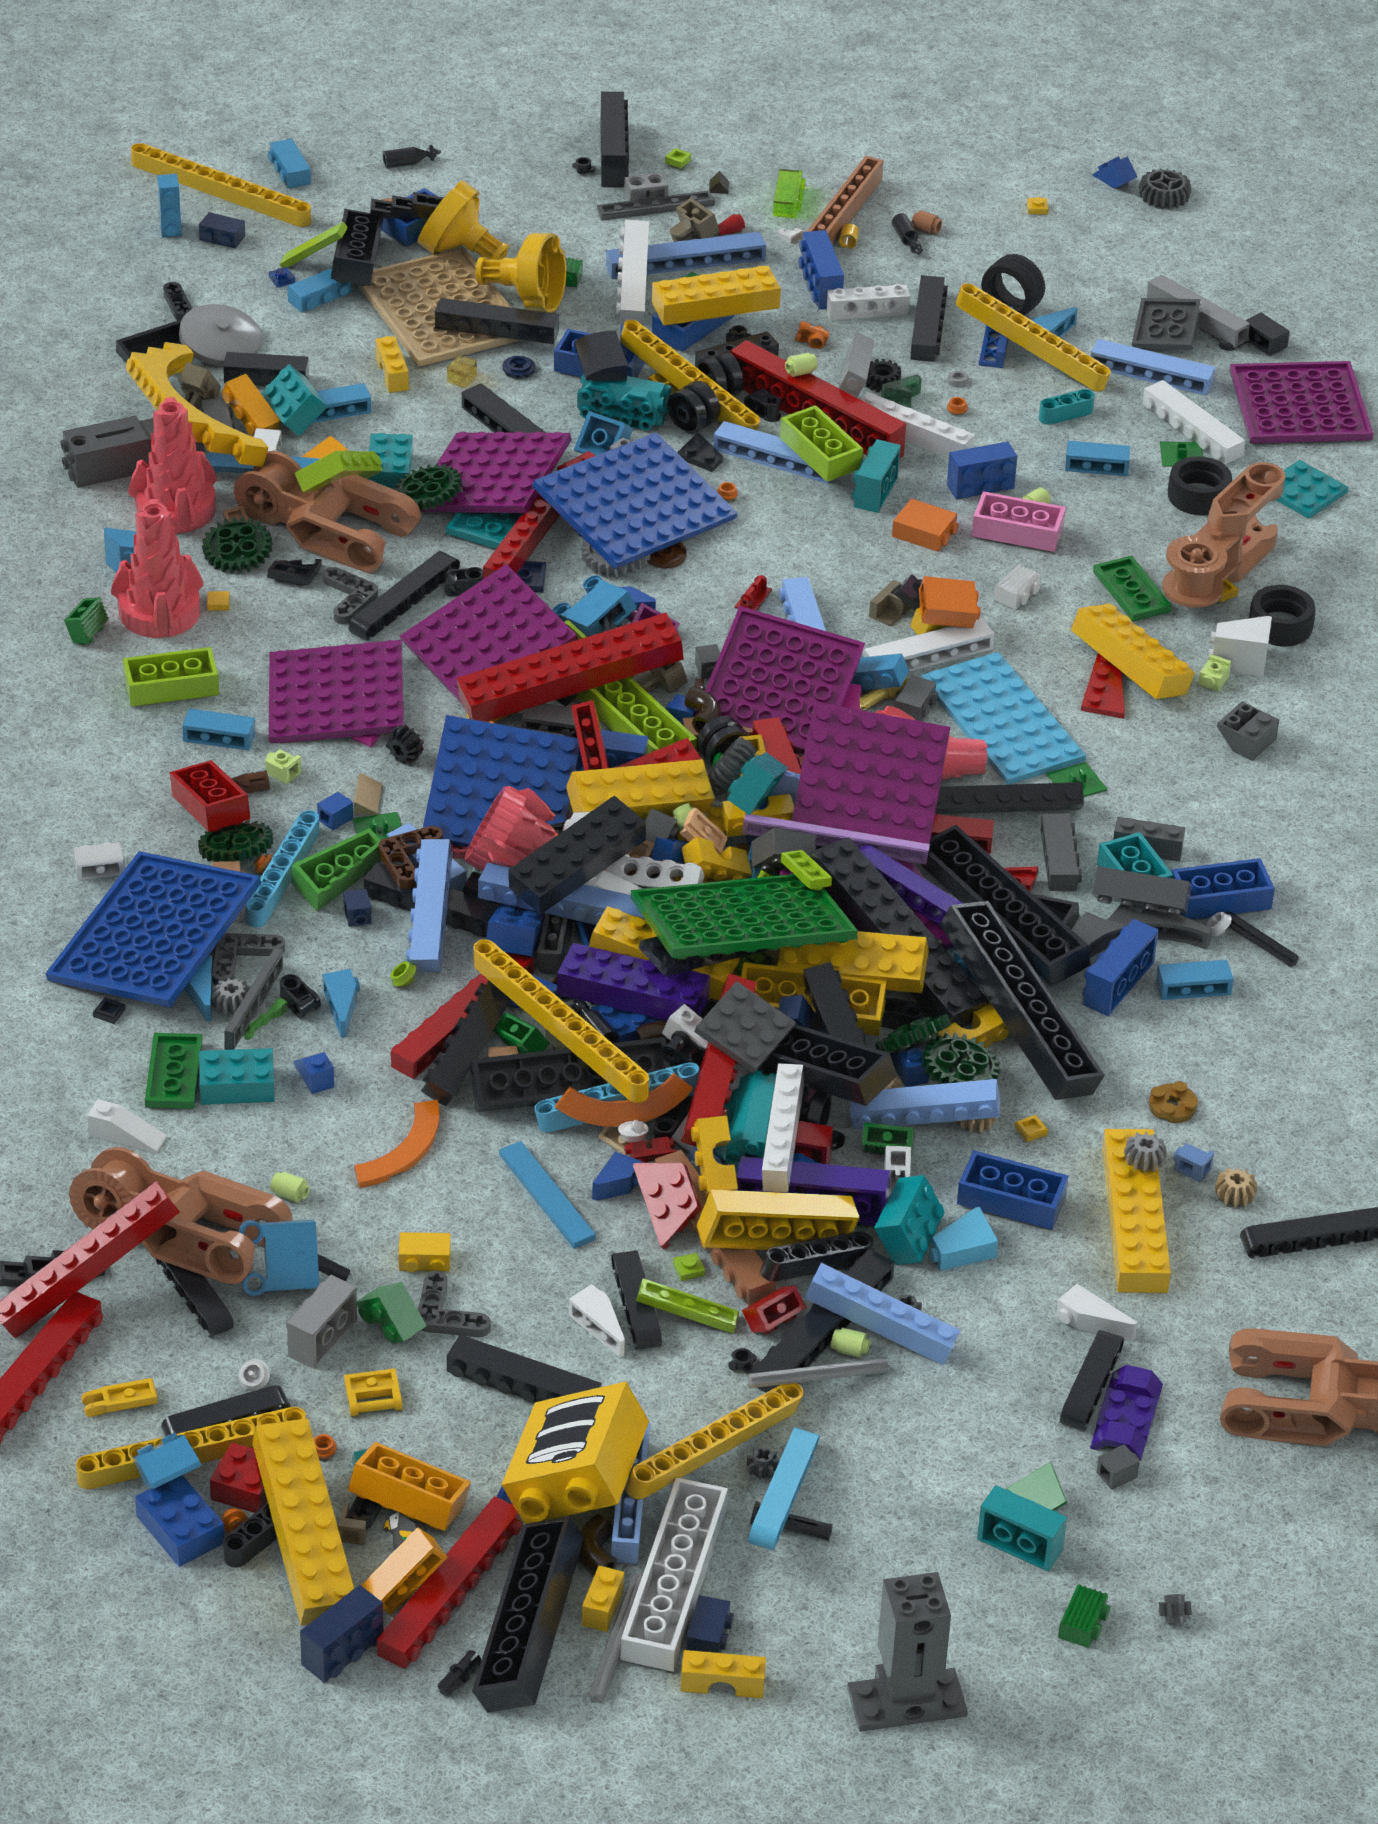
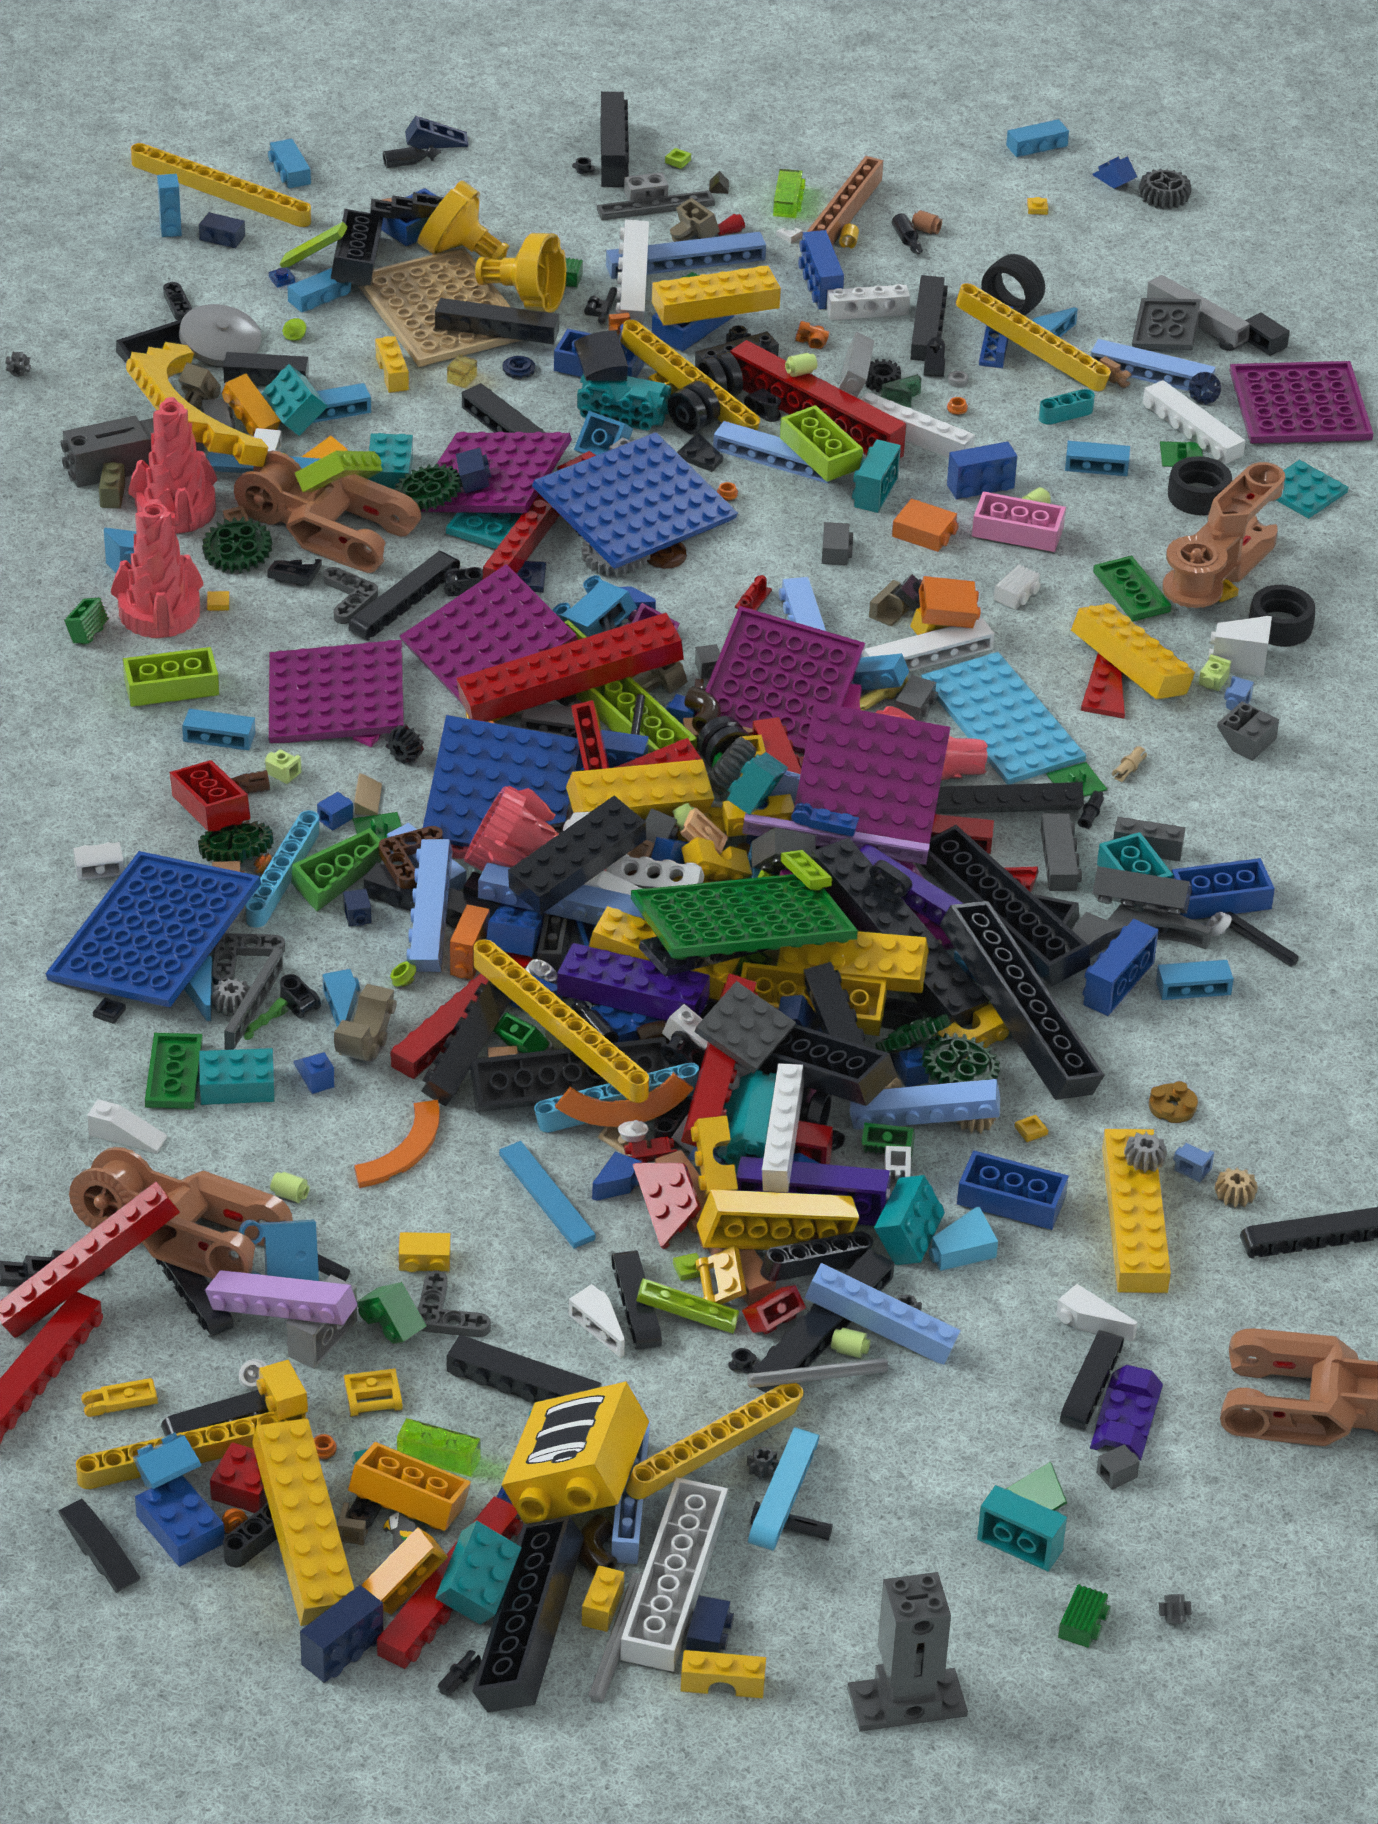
none -> dark grey gear [5,351,31,377]
none -> black slope [58,1498,141,1593]
none -> olive brick [99,462,126,508]
none -> lavender brick [205,1270,357,1325]
none -> yellow brick [256,1359,308,1421]
none -> lime hat [282,318,307,341]
none -> dark tan brick [334,984,397,1061]
none -> clear neon green brick [397,1418,481,1477]
none -> dark blue slope [405,115,468,149]
none -> teal brick [435,1521,522,1625]
none -> orange brick [450,904,490,979]
none -> dark blue brick [456,448,492,493]
none -> white gear [525,959,557,985]
none -> black piece [584,287,617,324]
none -> orange tile [608,313,630,335]
none -> black bar [631,694,645,735]
none -> yellow plate [695,1246,747,1305]
none -> blue hinge [791,802,859,837]
none -> dark grey brick [822,522,853,565]
none -> black beam [869,860,913,897]
none -> black piece [924,337,945,377]
none -> dark azure brick [1006,119,1069,157]
none -> black axle [1078,791,1104,829]
none -> medium nougat plate [1100,356,1131,388]
none -> tan pin [1112,746,1147,782]
none -> dark blue gear [1188,372,1221,405]
none -> medium blue brick [1224,676,1254,710]

